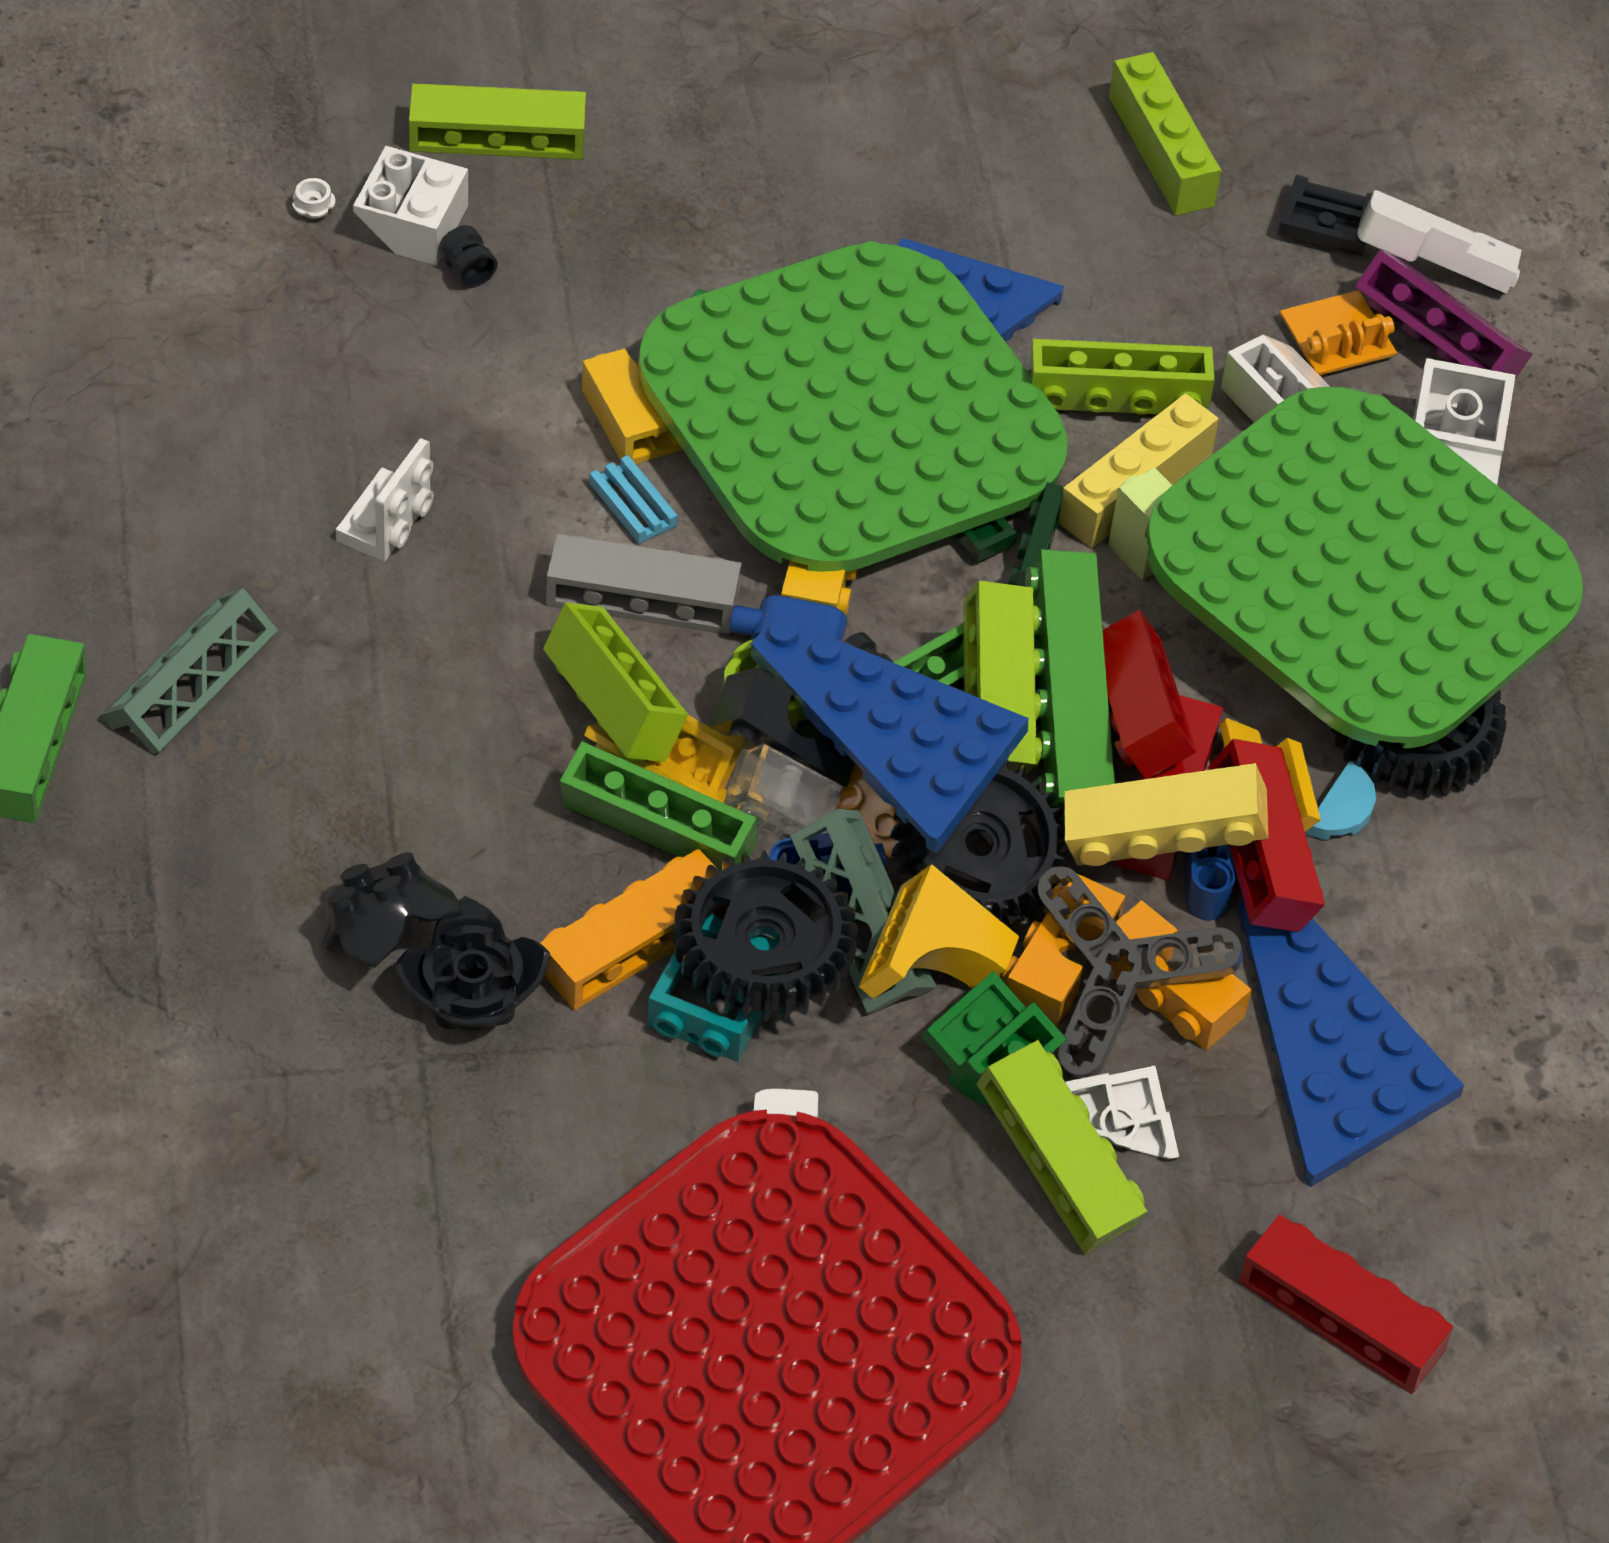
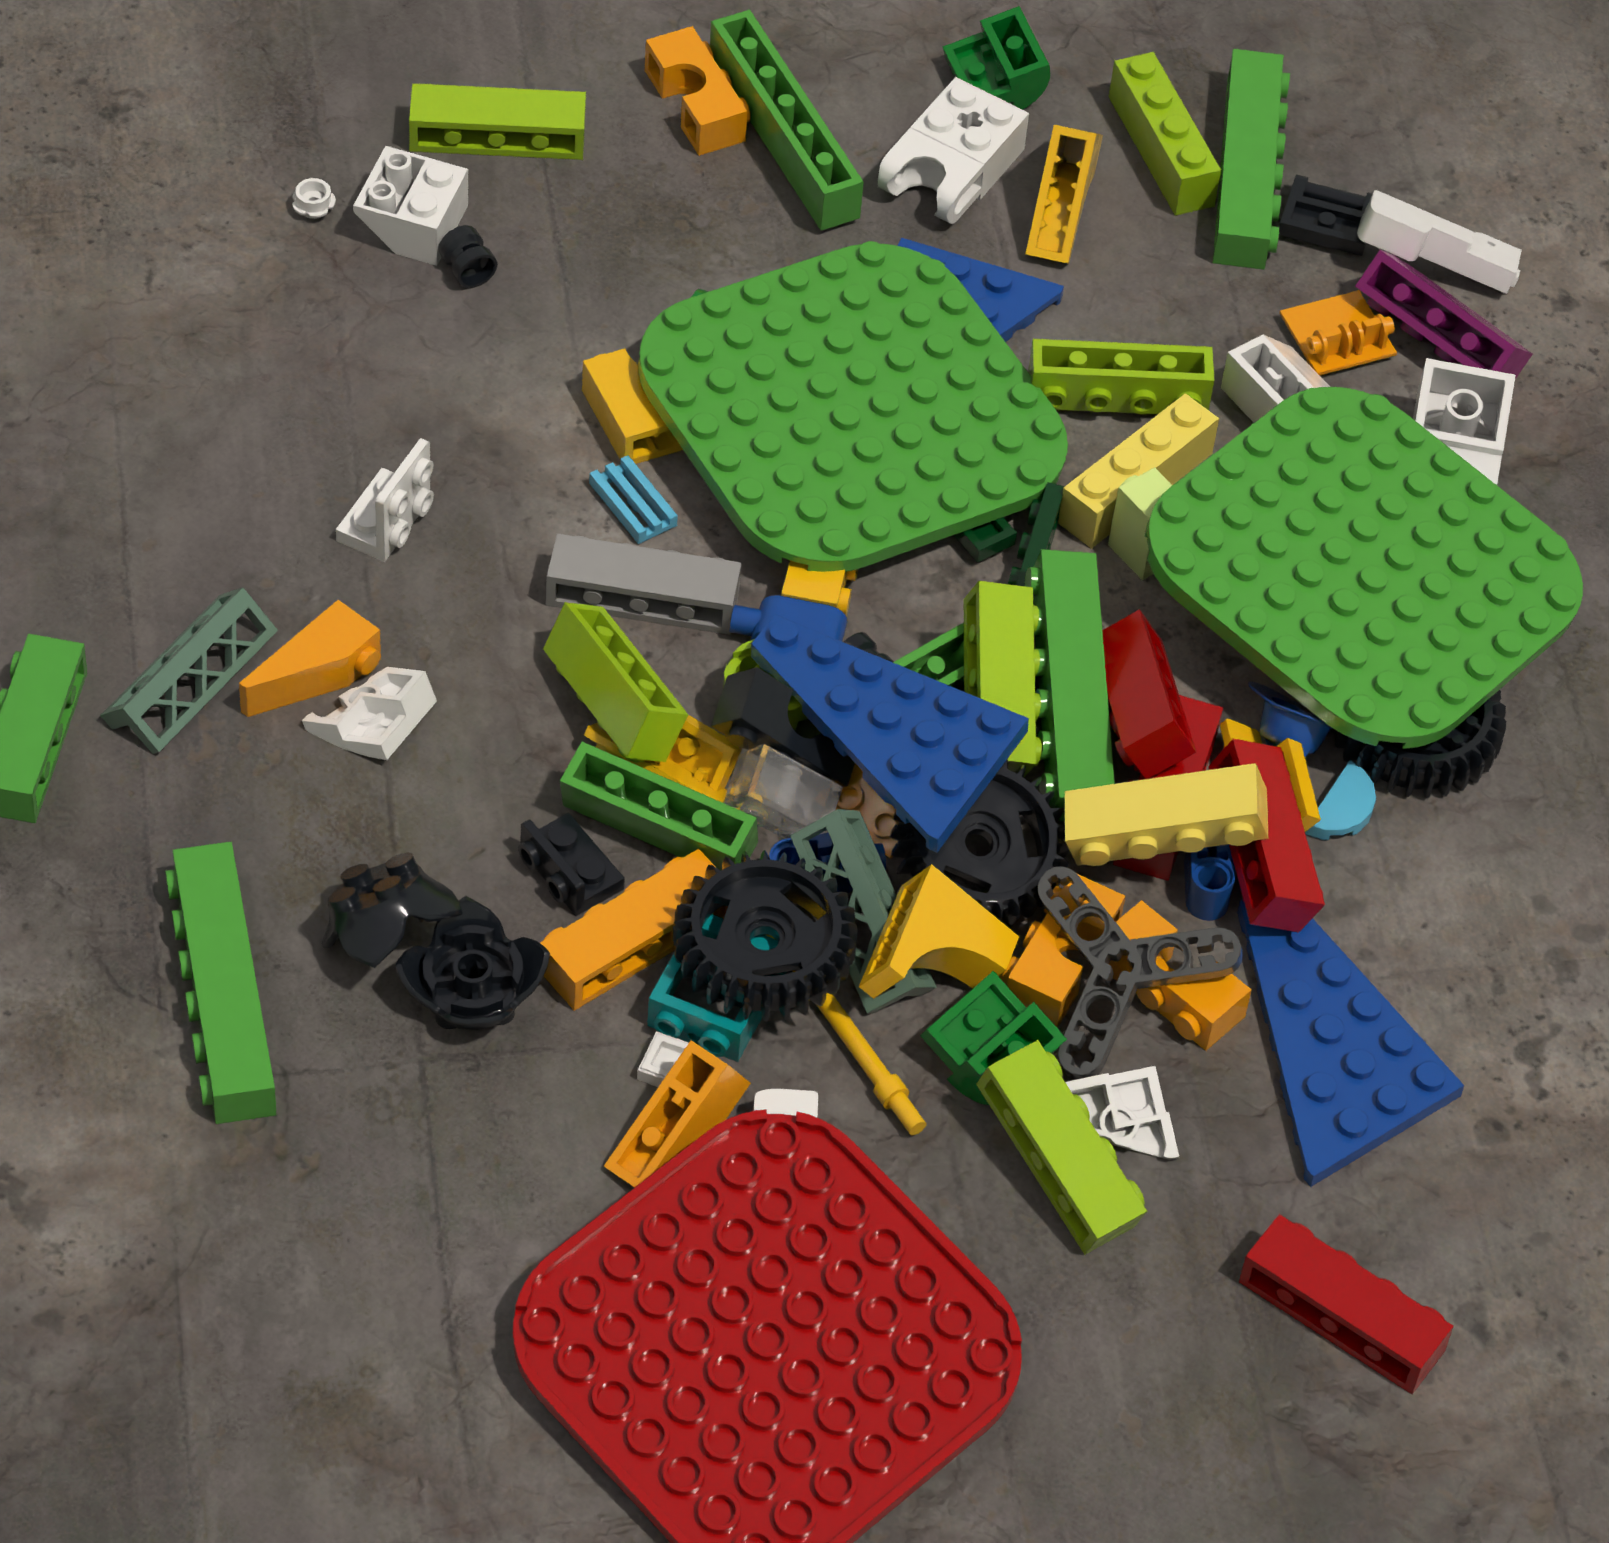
none -> bright green brick [165,841,277,1124]
none -> light orange slope [239,600,381,717]
none -> white slope [302,667,437,760]
none -> black bracket [518,812,625,916]
none -> light orange slope [604,1040,751,1188]
none -> white tile [637,1031,688,1087]
none -> light orange arch [644,26,751,156]
none -> bright green brick [710,10,864,231]
none -> yellow bar [765,934,927,1135]
none -> white brick [877,77,1029,224]
none -> green brick [942,6,1050,110]
none -> yellow arch [1025,125,1103,264]
none -> bright green brick [1212,49,1290,270]
none -> blue piece [1248,682,1332,758]

